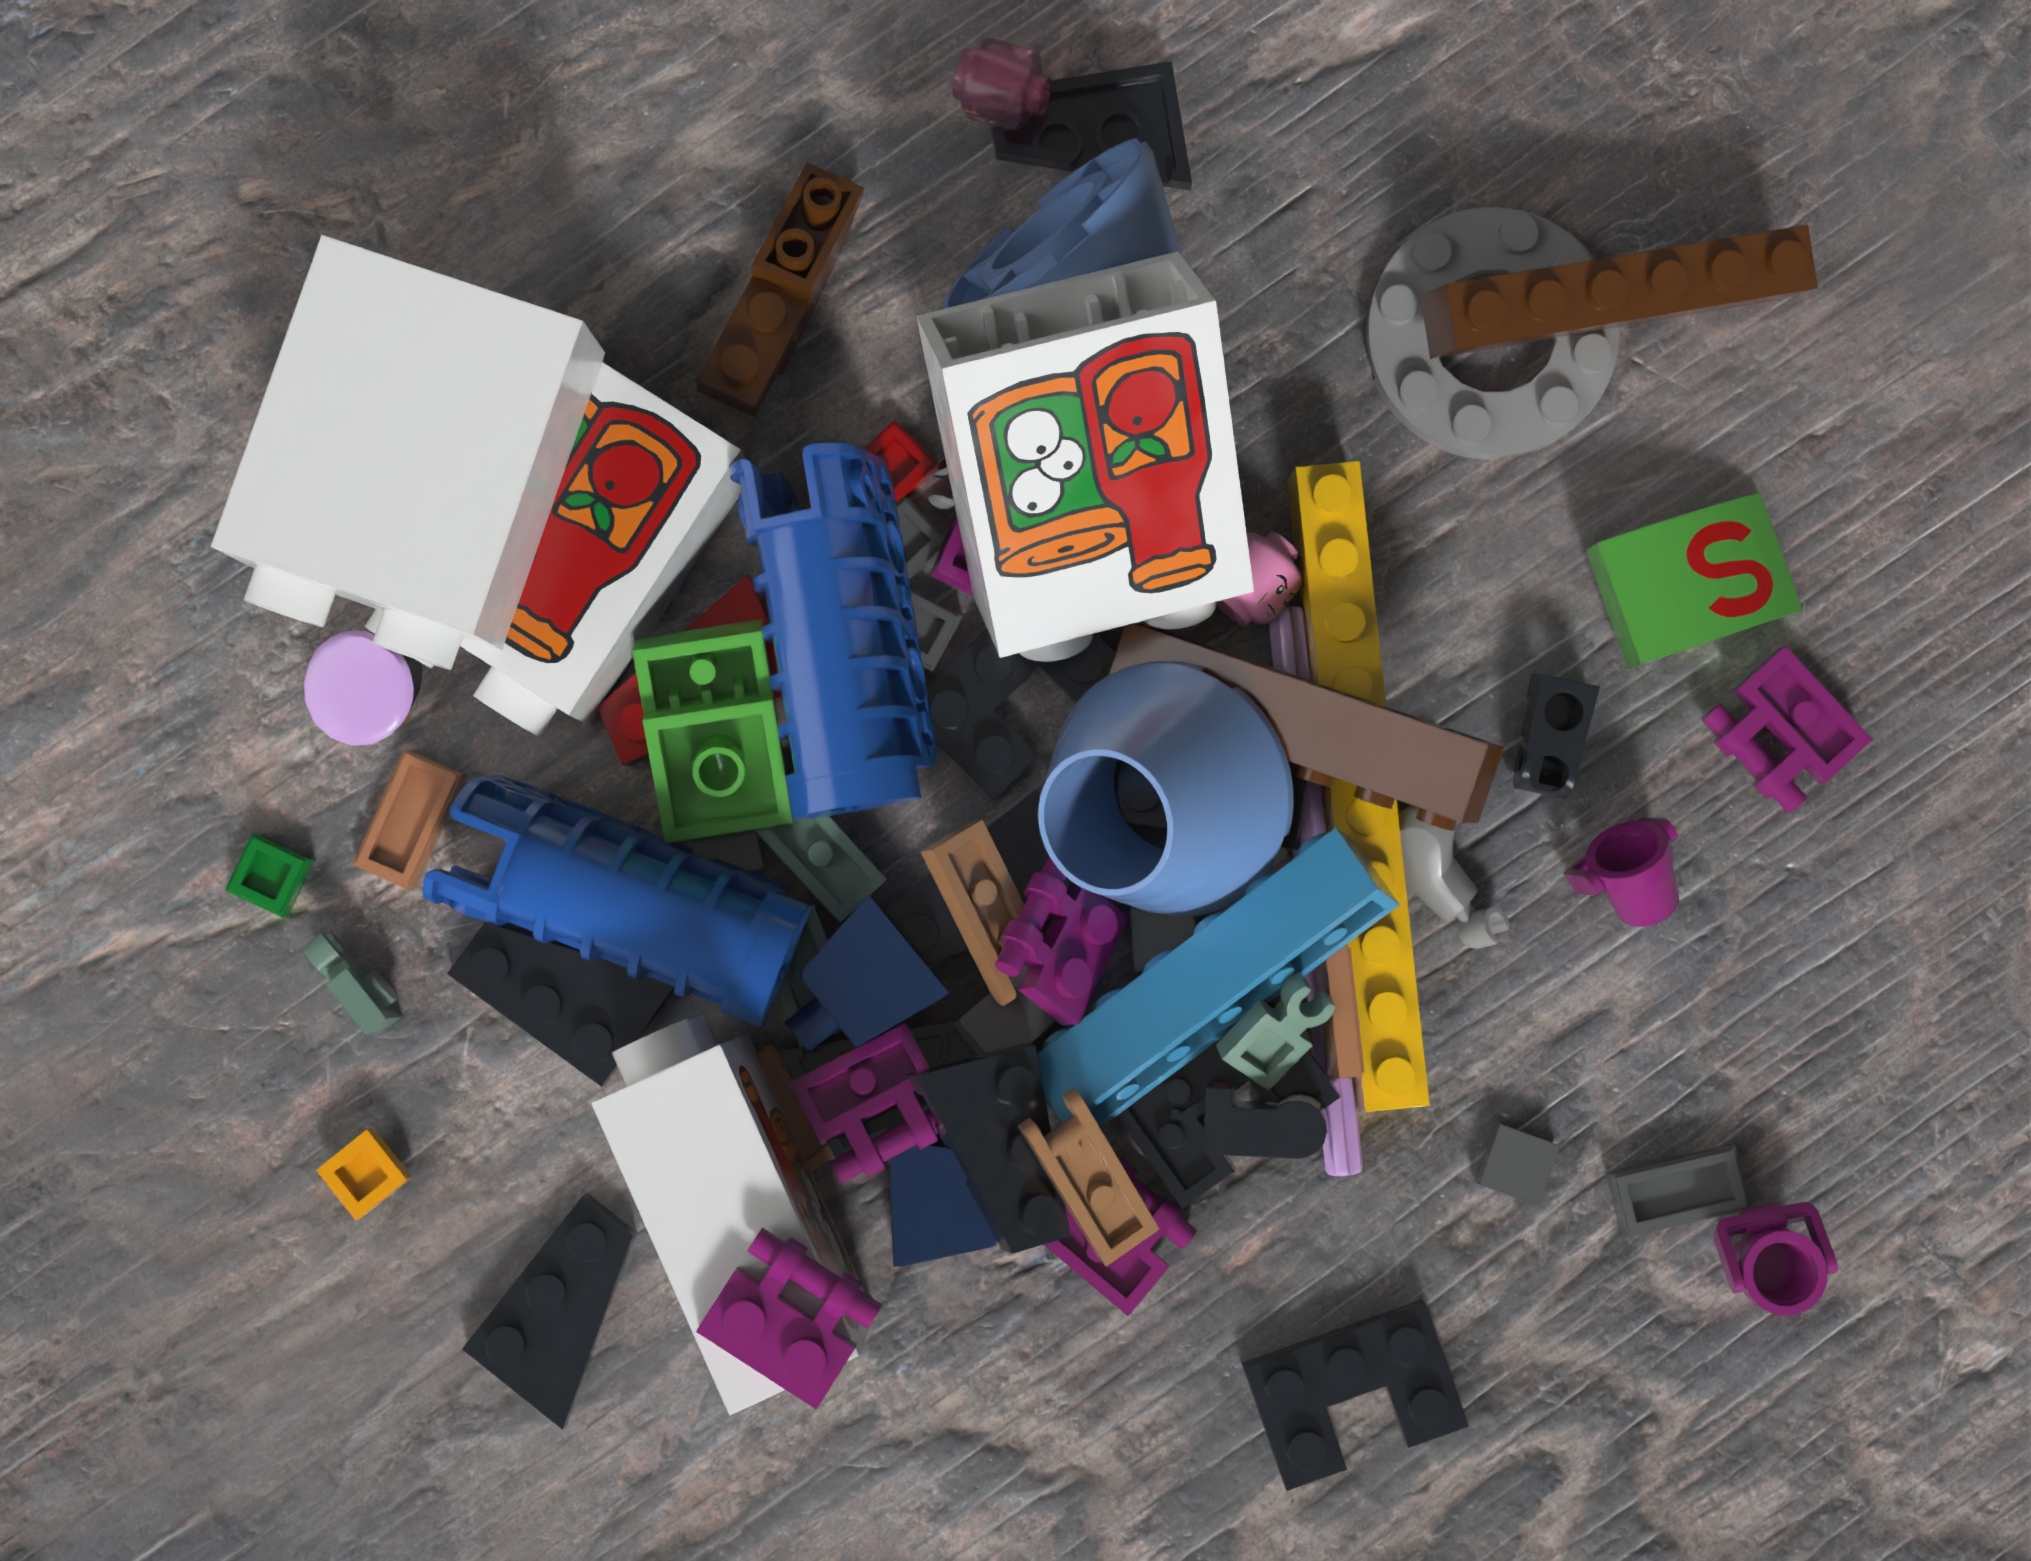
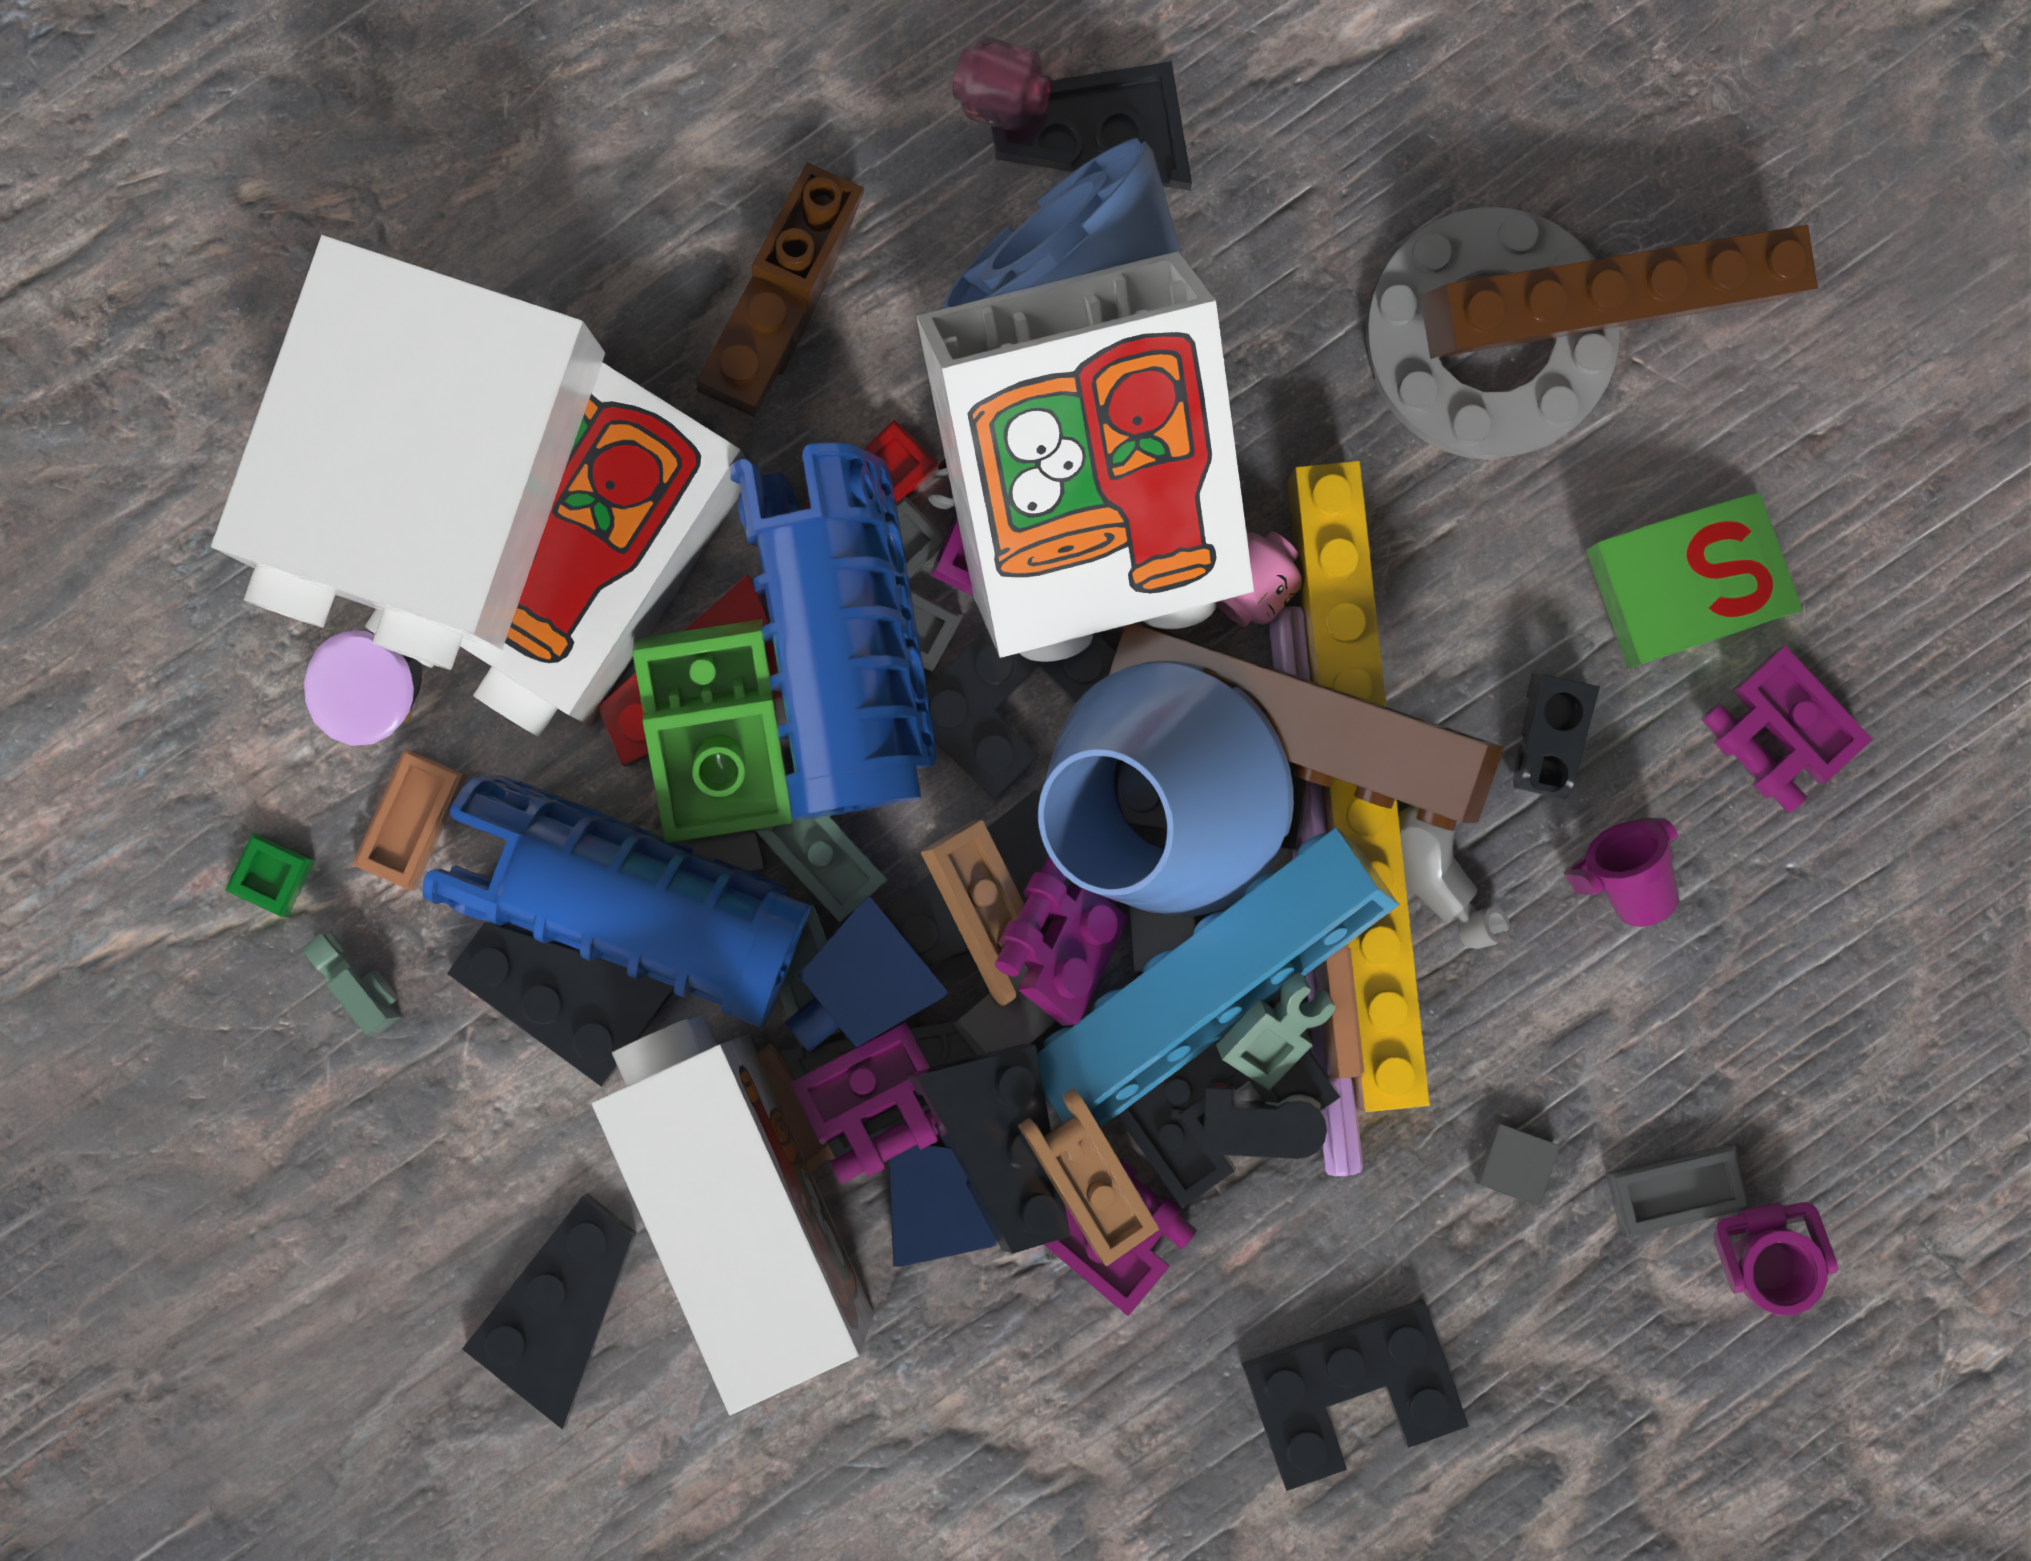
light orange plate [316,1127,412,1220] -> none
magenta plate [696,1227,883,1410] -> none

